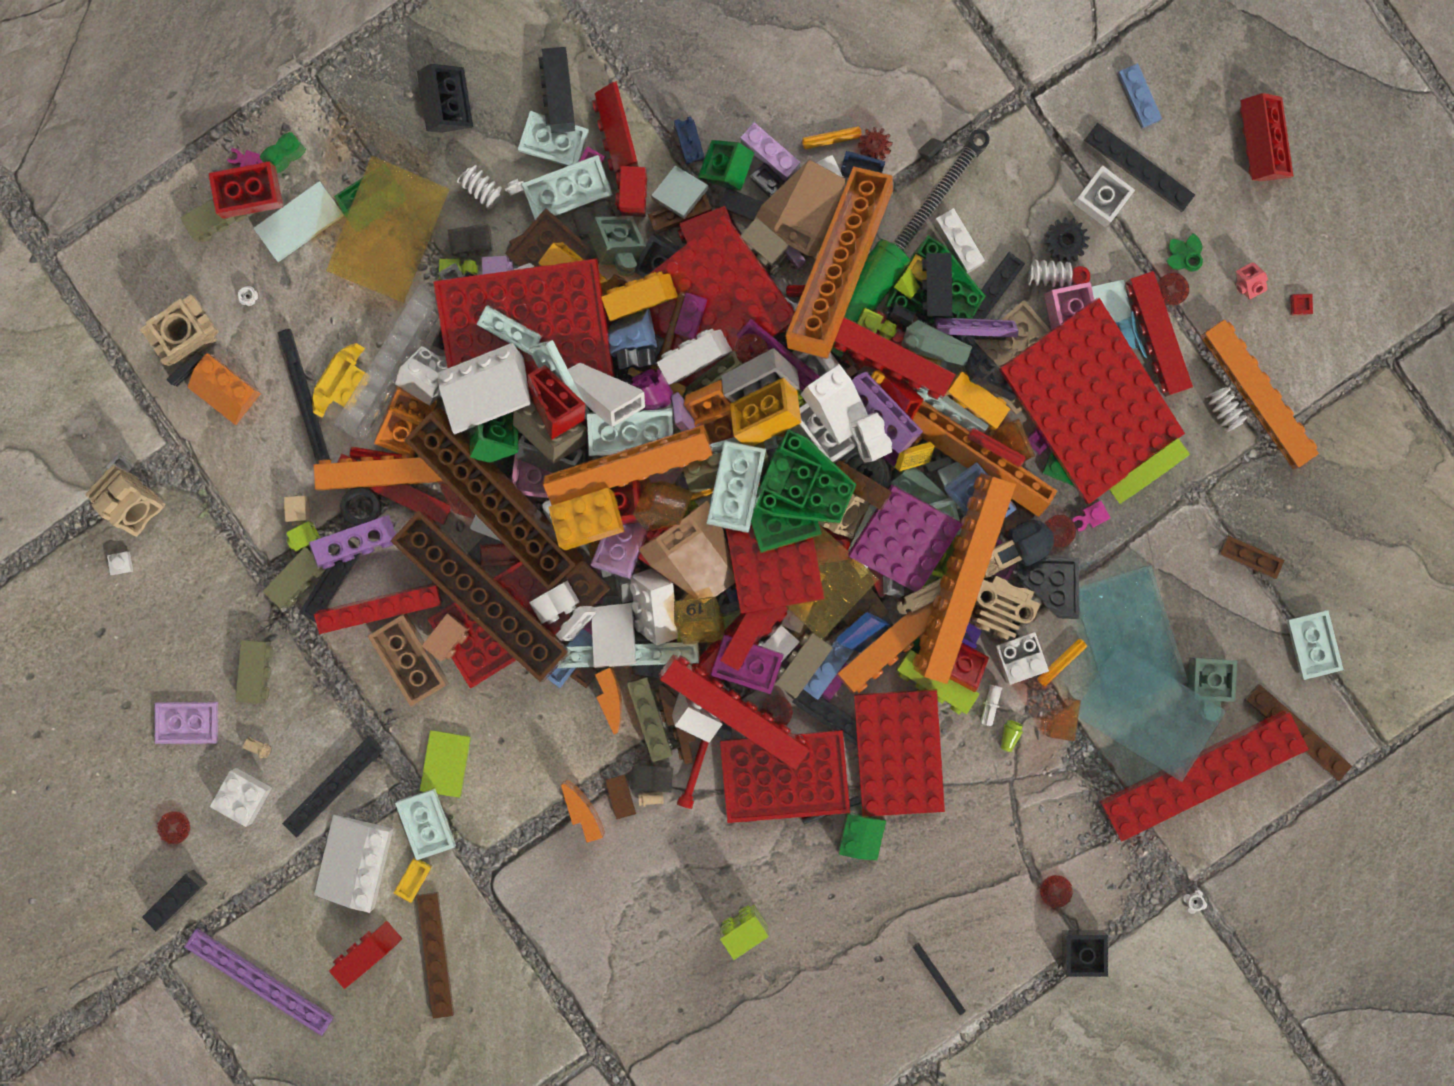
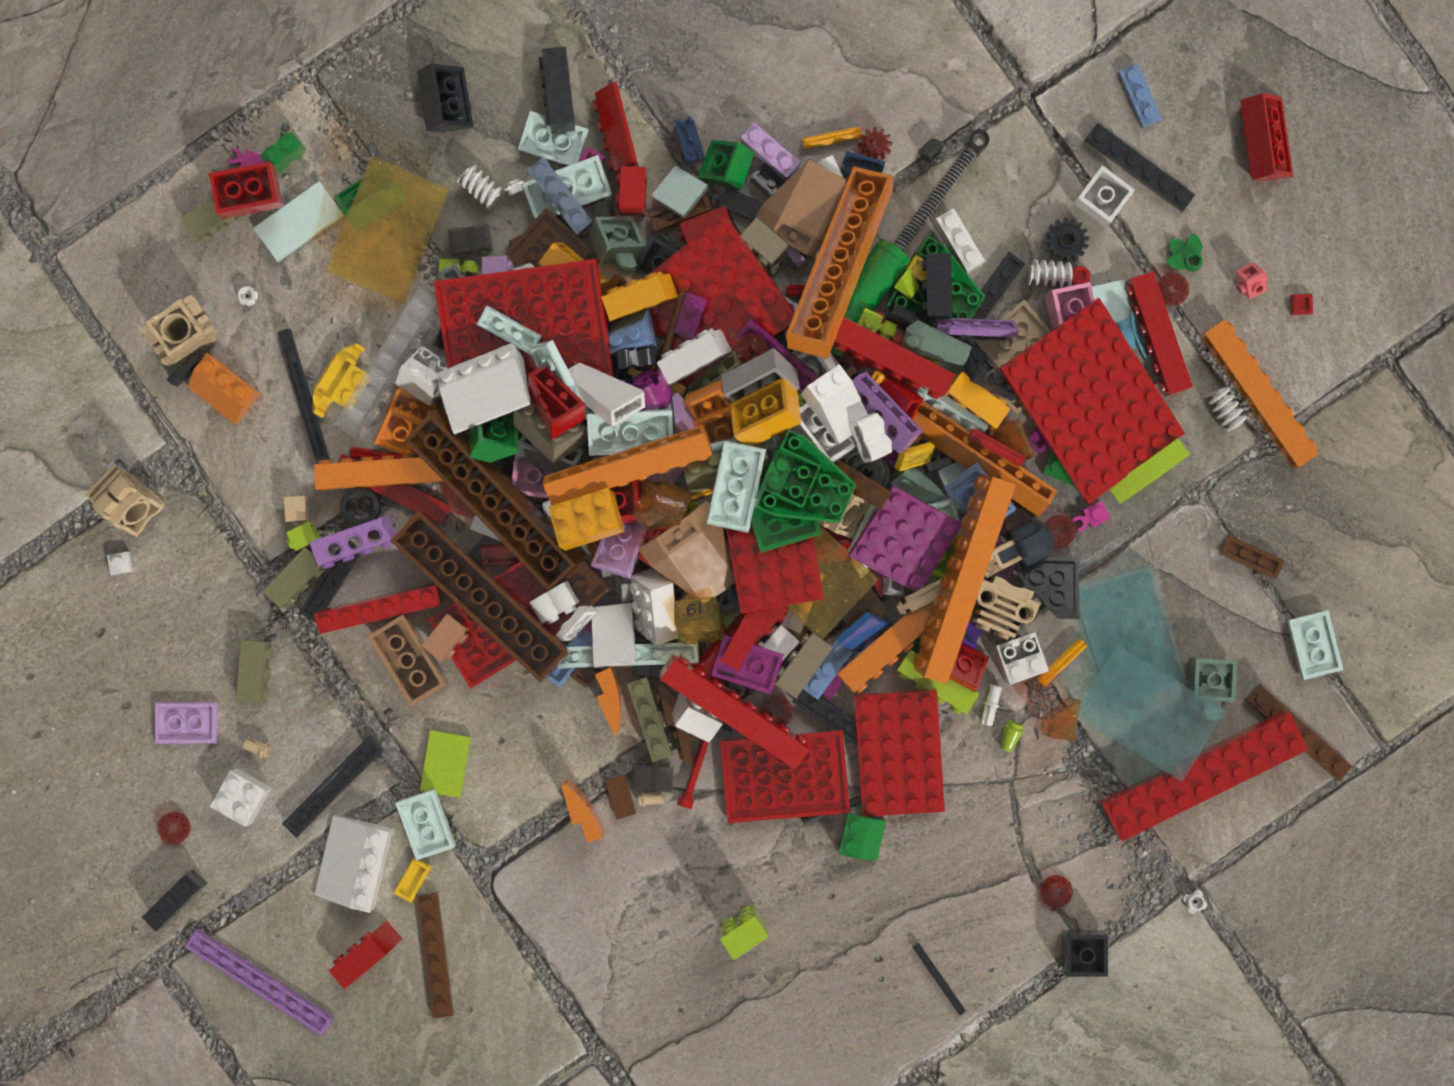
none -> sand blue plate [527,157,593,235]

